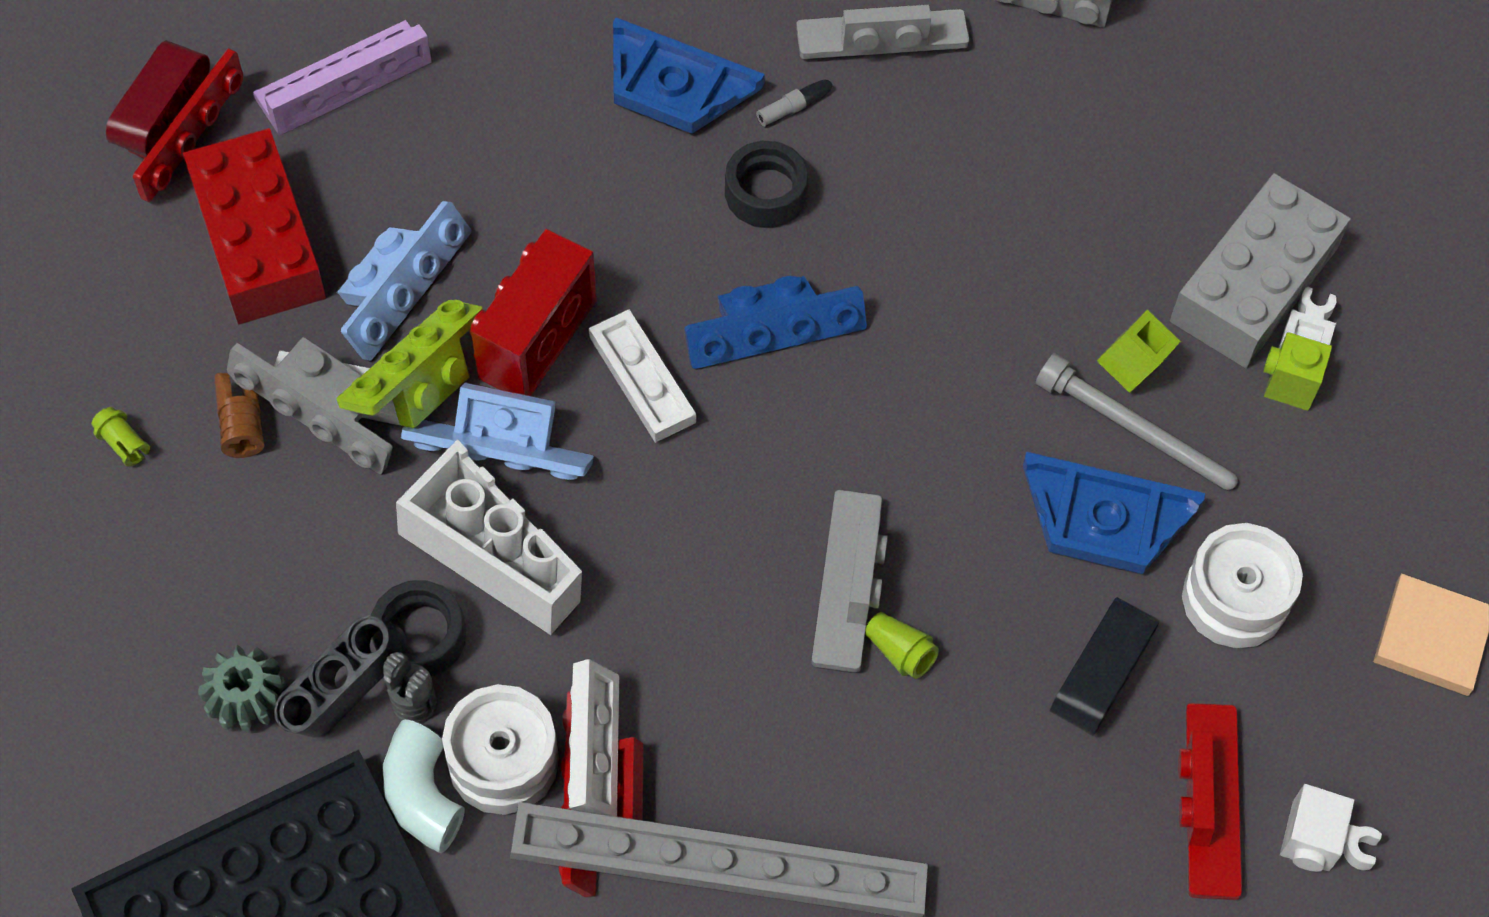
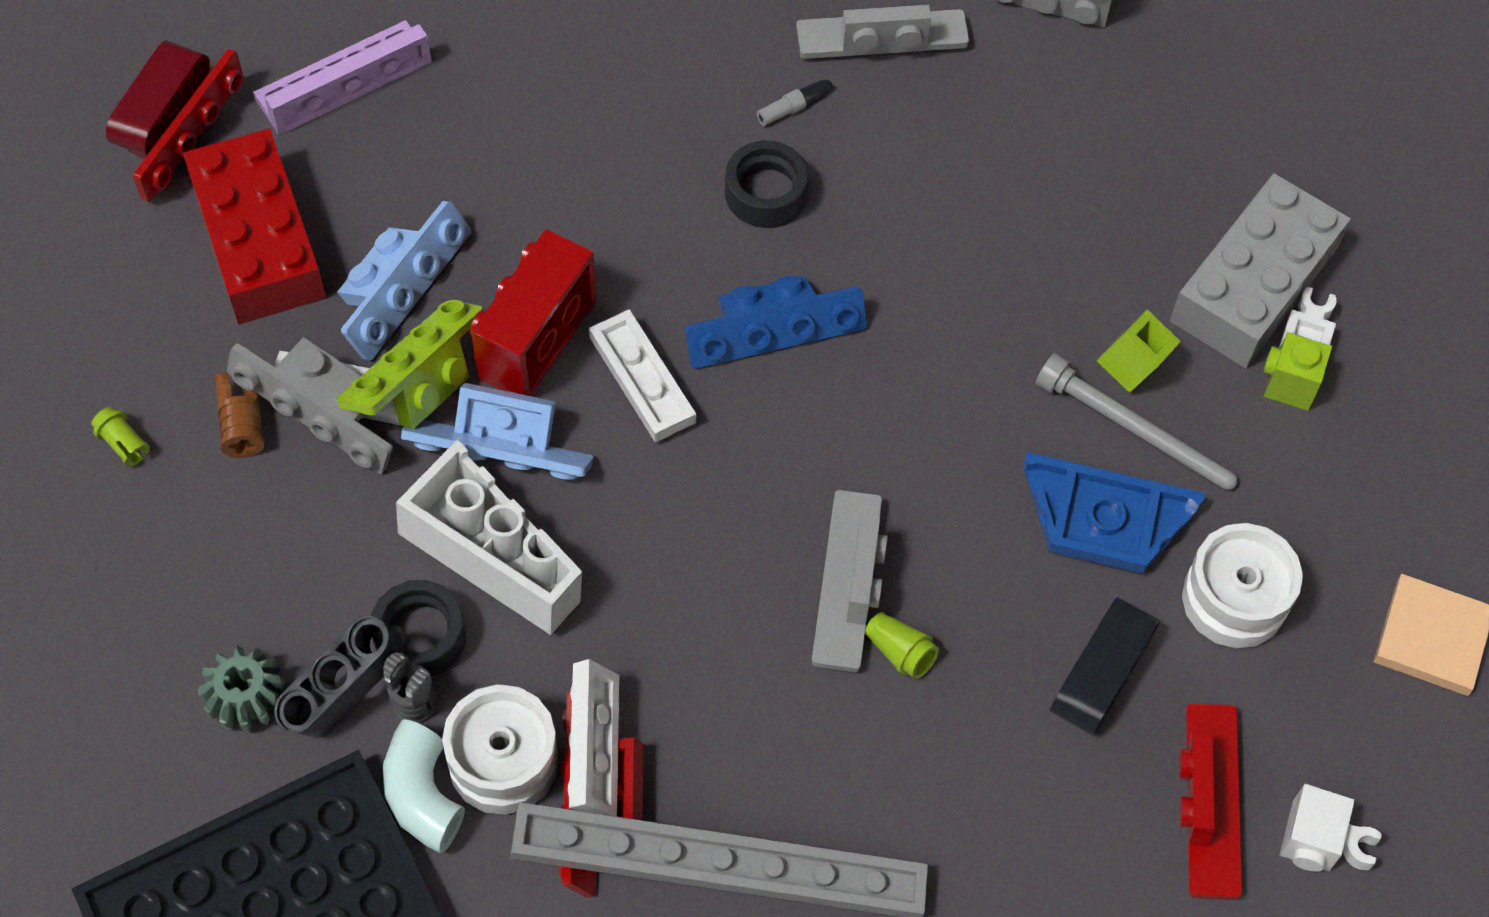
blue wing [613,17,765,134] -> none

